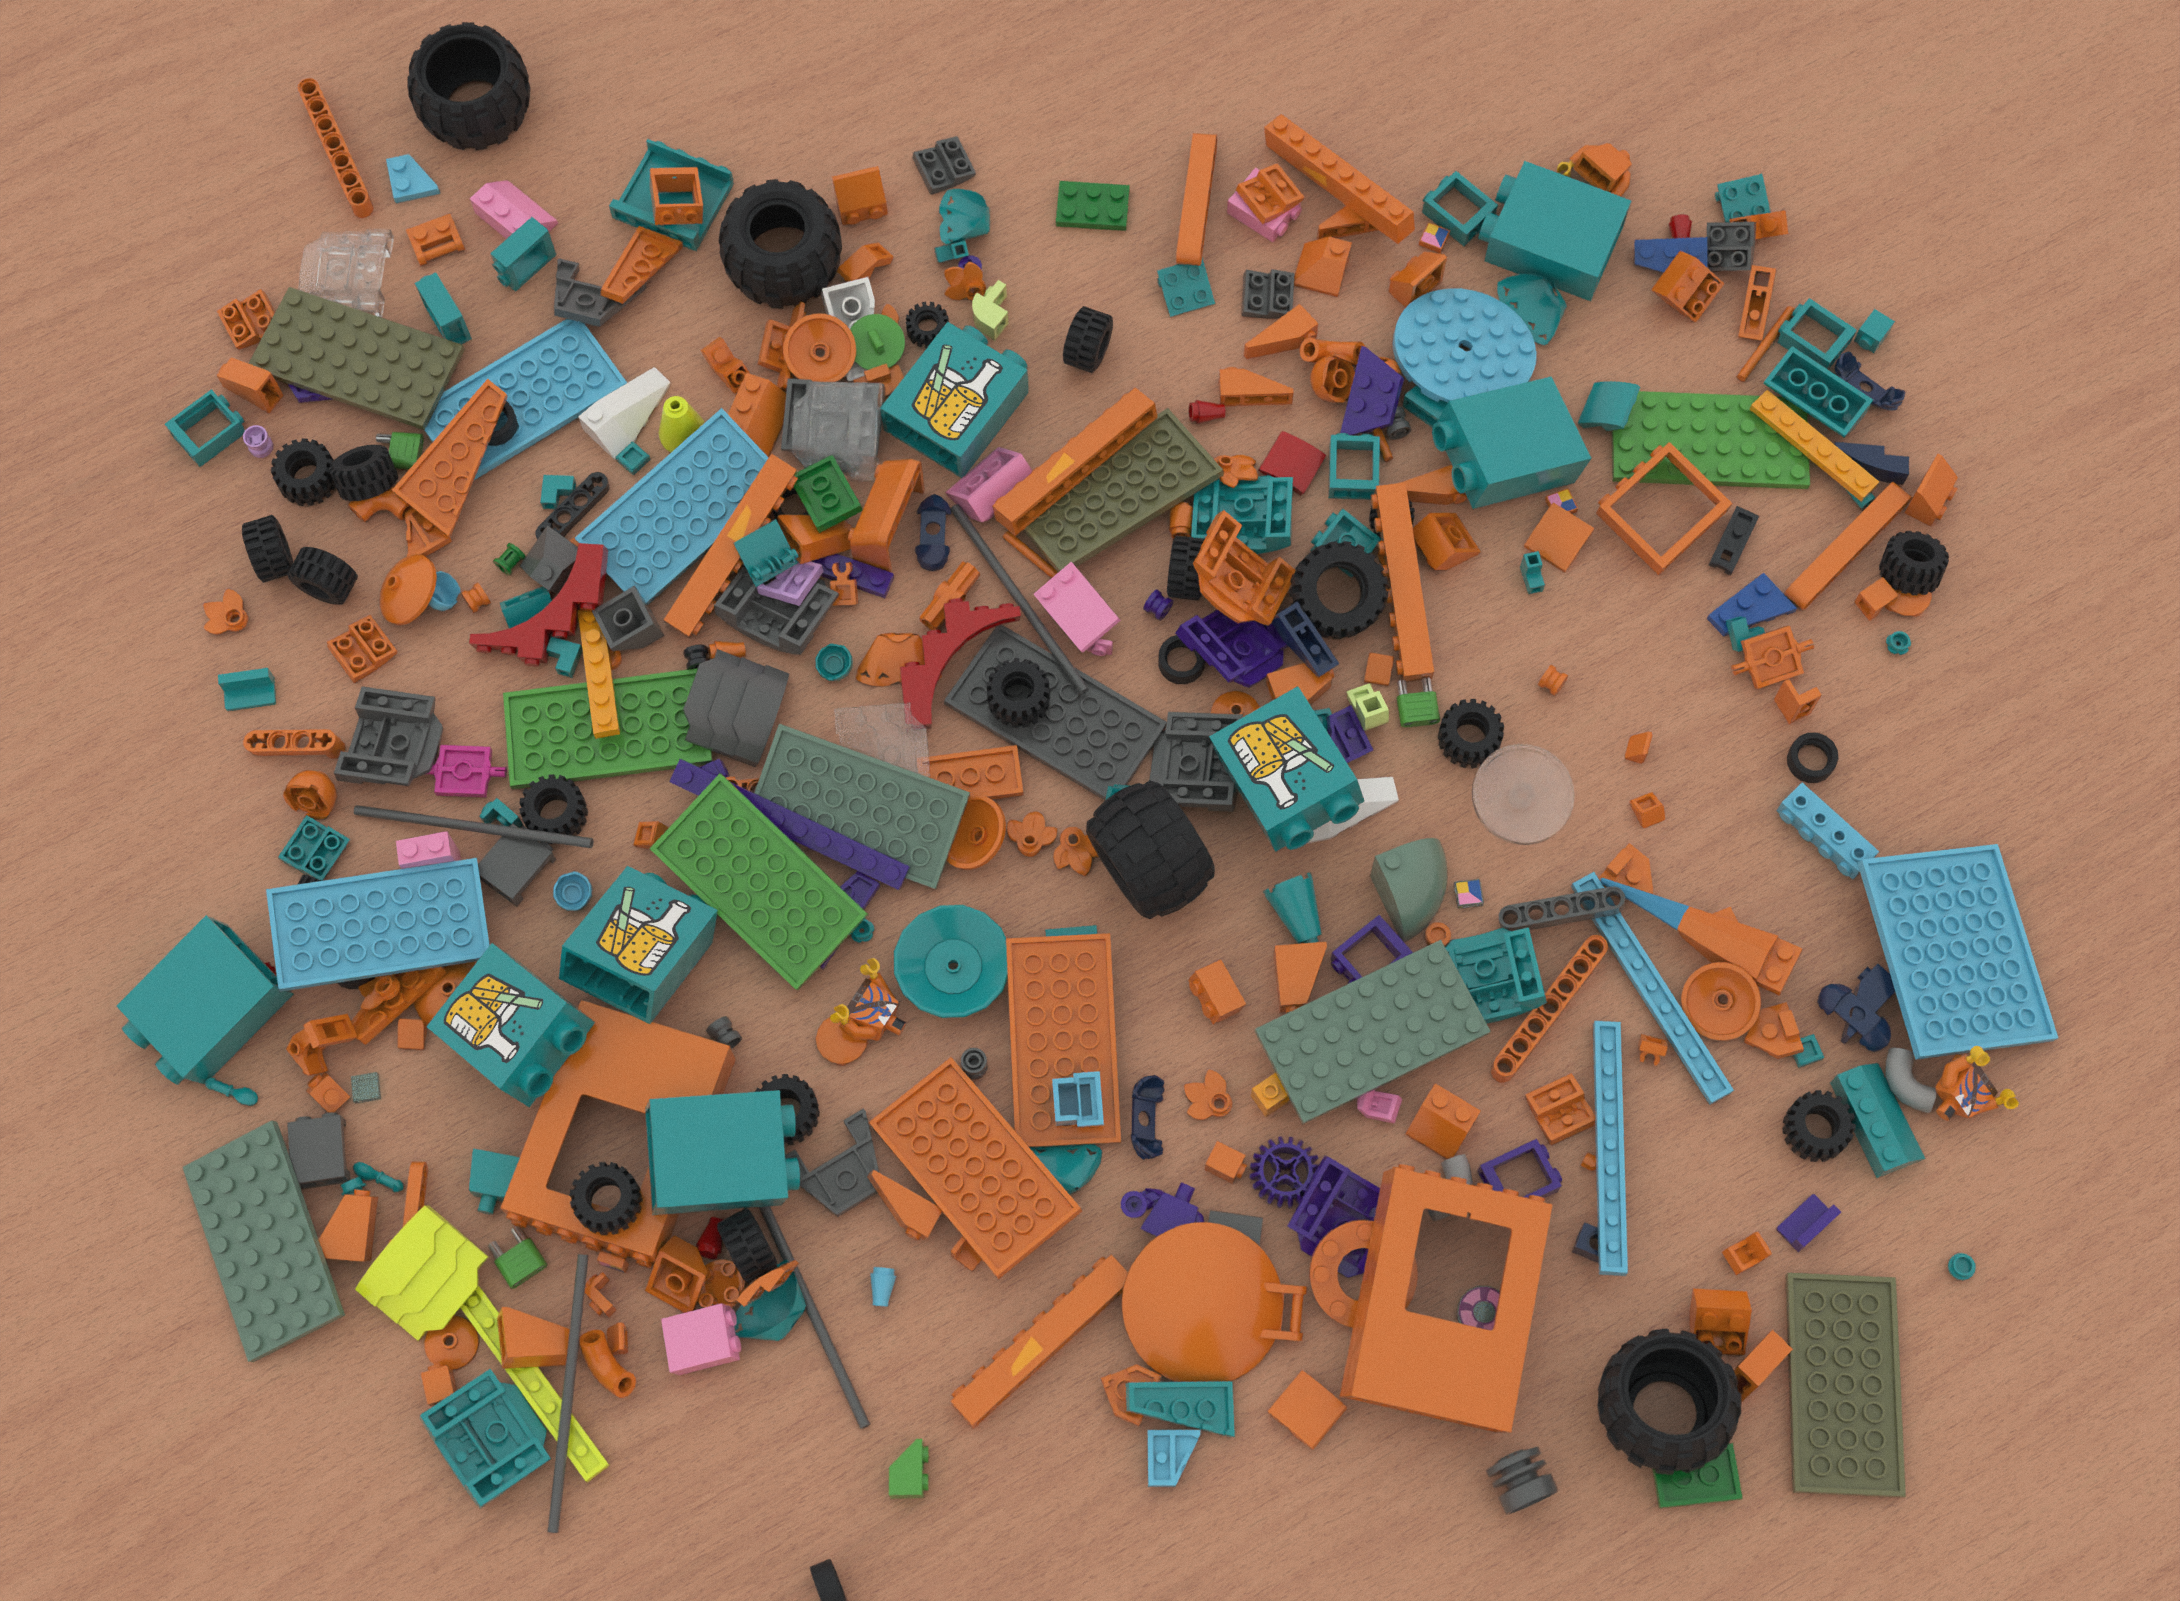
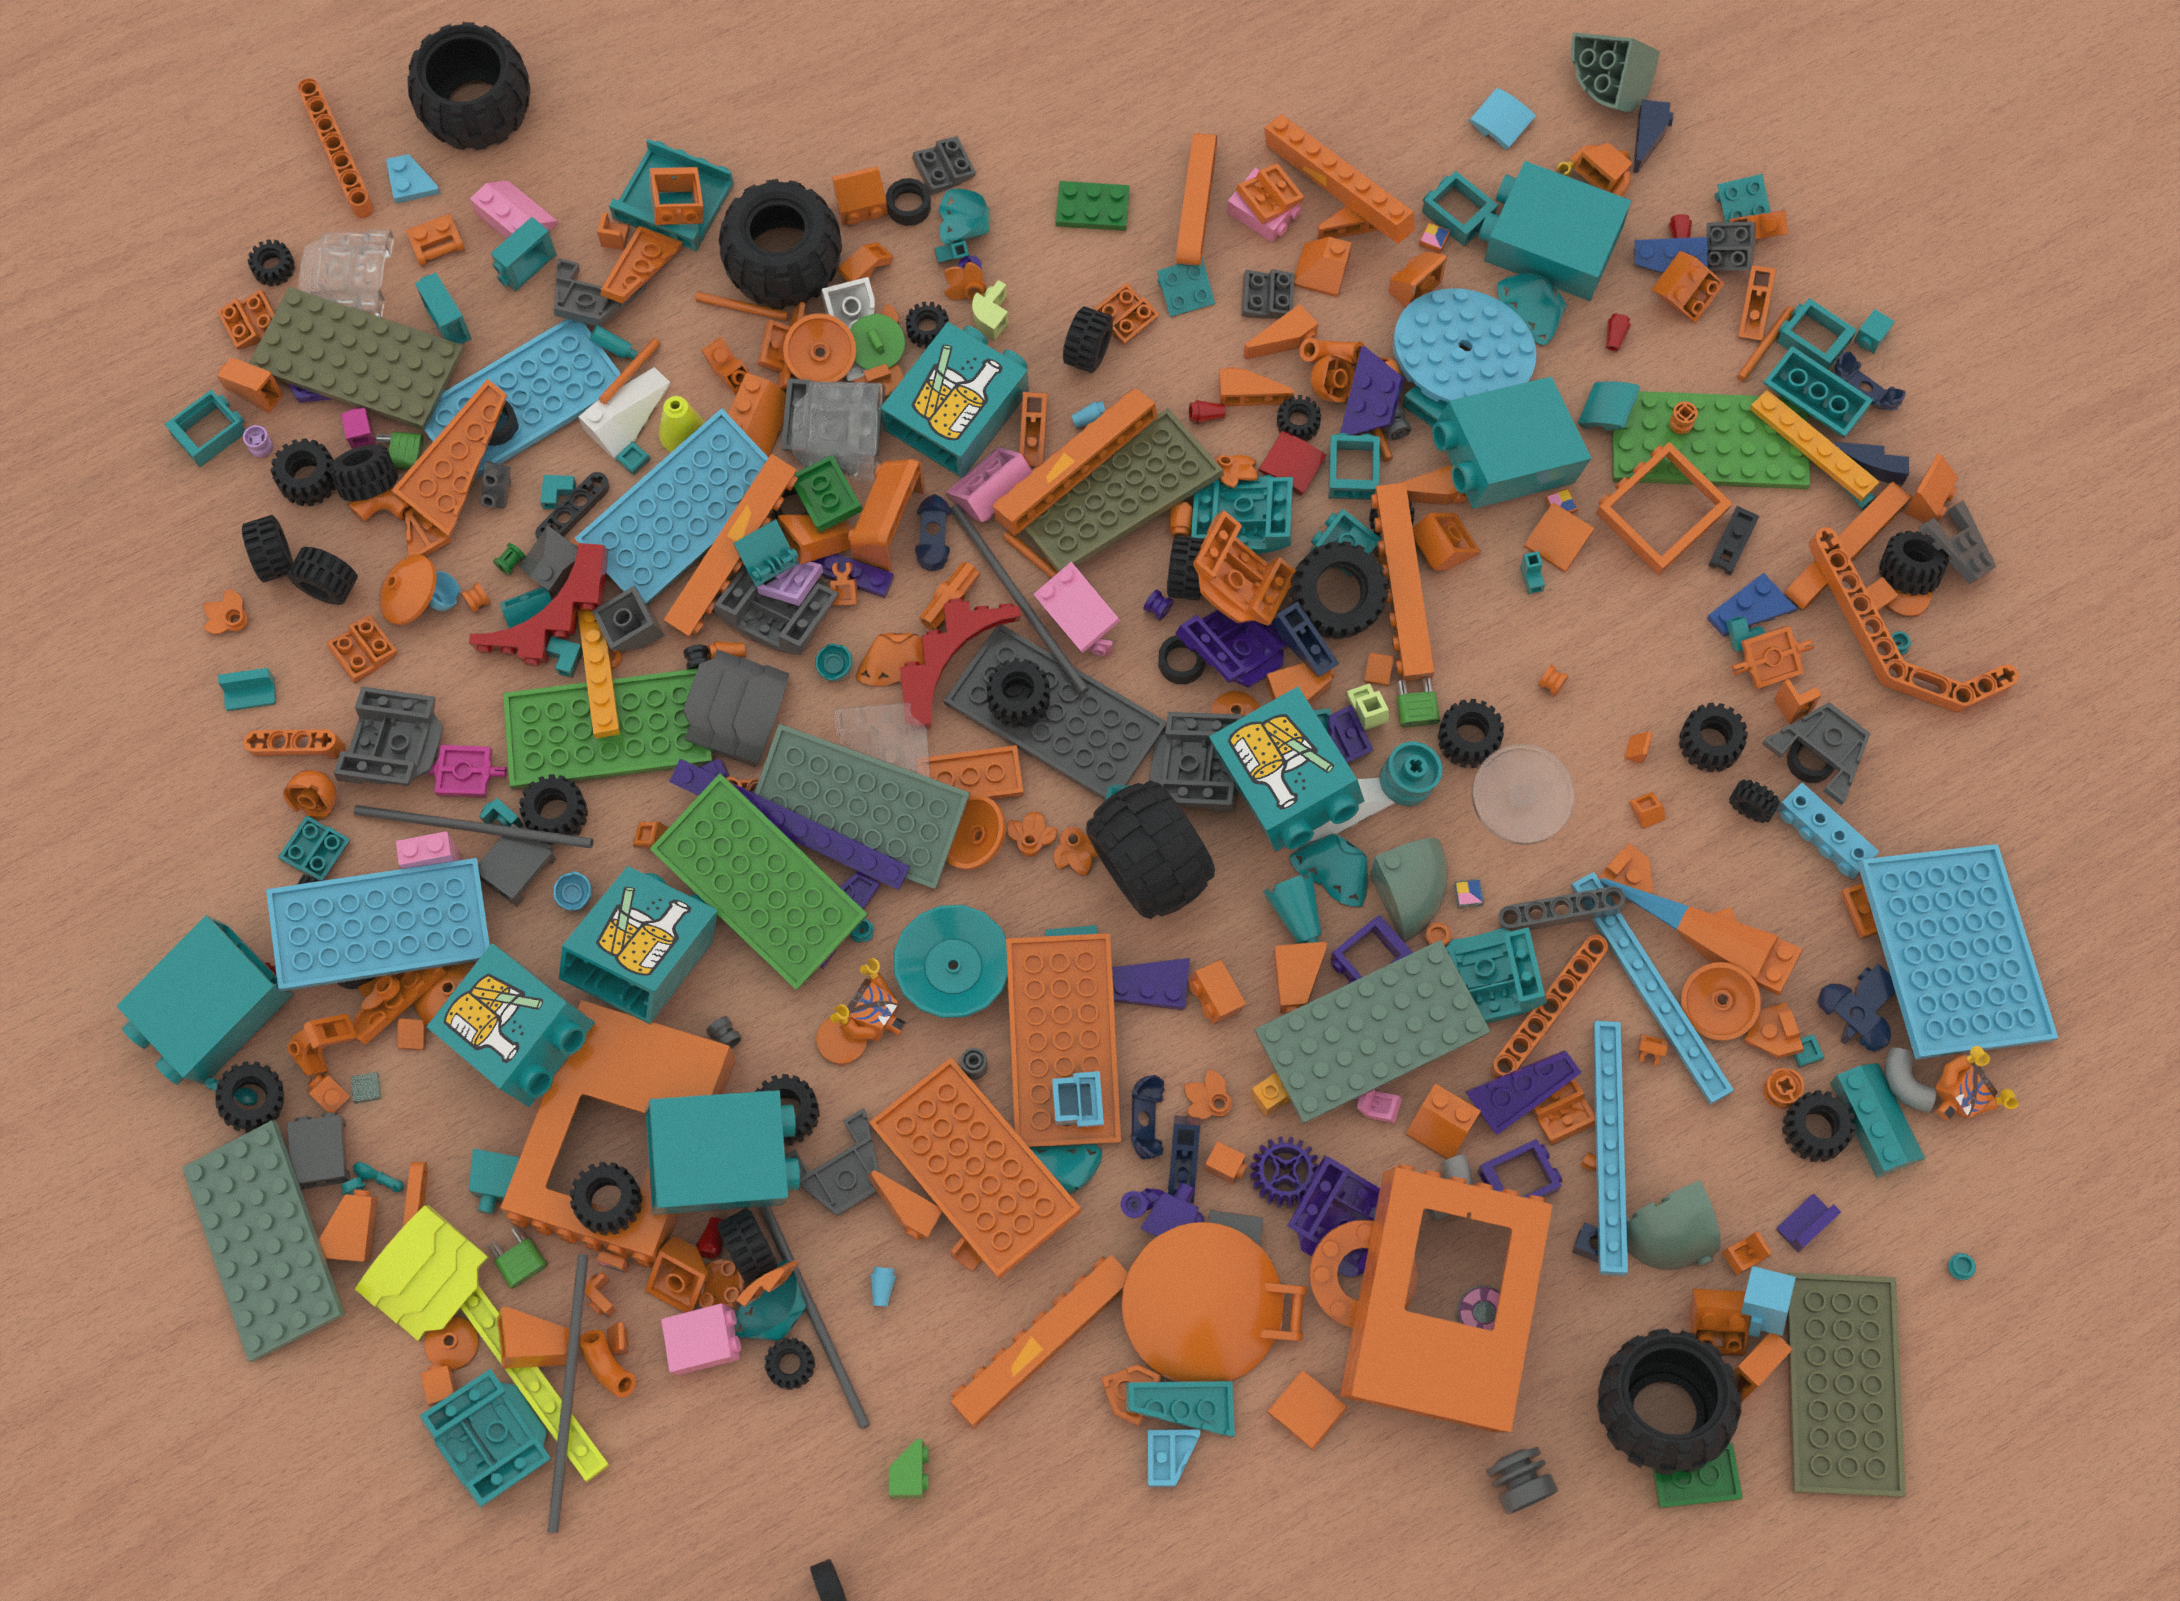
none -> black tyre [215,1061,284,1133]
none -> black tyre [248,239,295,286]
none -> dark pink brick [341,408,376,449]
none -> dark grey hips [480,460,511,509]
none -> teal cylinder [589,325,637,360]
none -> orange panel [597,213,630,250]
none -> orange bar [599,338,660,404]
none -> orange bar [695,291,789,321]
none -> black tyre [764,1338,815,1390]
none -> black tyre [886,178,931,226]
none -> orange slope [1019,391,1049,467]
none -> medium azure cone [1071,401,1105,429]
none -> orange slope [1094,282,1160,344]
none -> dark purple wing [1112,958,1190,1010]
none -> dark blue slope [1168,1115,1201,1203]
none -> black tyre [1277,395,1321,441]
none -> teal piece [1289,833,1368,907]
none -> teal wheel [1379,741,1443,806]
none -> dark purple wing [1465,1050,1582,1135]
none -> medium azure slope [1468,88,1536,150]
none -> sand green brick [1571,32,1660,112]
none -> red cone [1606,314,1631,351]
none -> sand green brick [1626,1180,1721,1270]
none -> dark blue slope [1633,99,1674,173]
none -> orange wheel [1669,401,1698,434]
none -> black tyre [1679,702,1748,772]
none -> black tyre [1729,779,1780,823]
none -> medium azure plate [1741,1266,1796,1338]
none -> dark grey wing [1762,702,1870,805]
none -> orange wheel [1763,1068,1804,1109]
none -> orange beam [1809,527,2019,712]
none -> orange wing [1840,883,1878,939]
none -> dark grey wing [1918,501,1996,584]

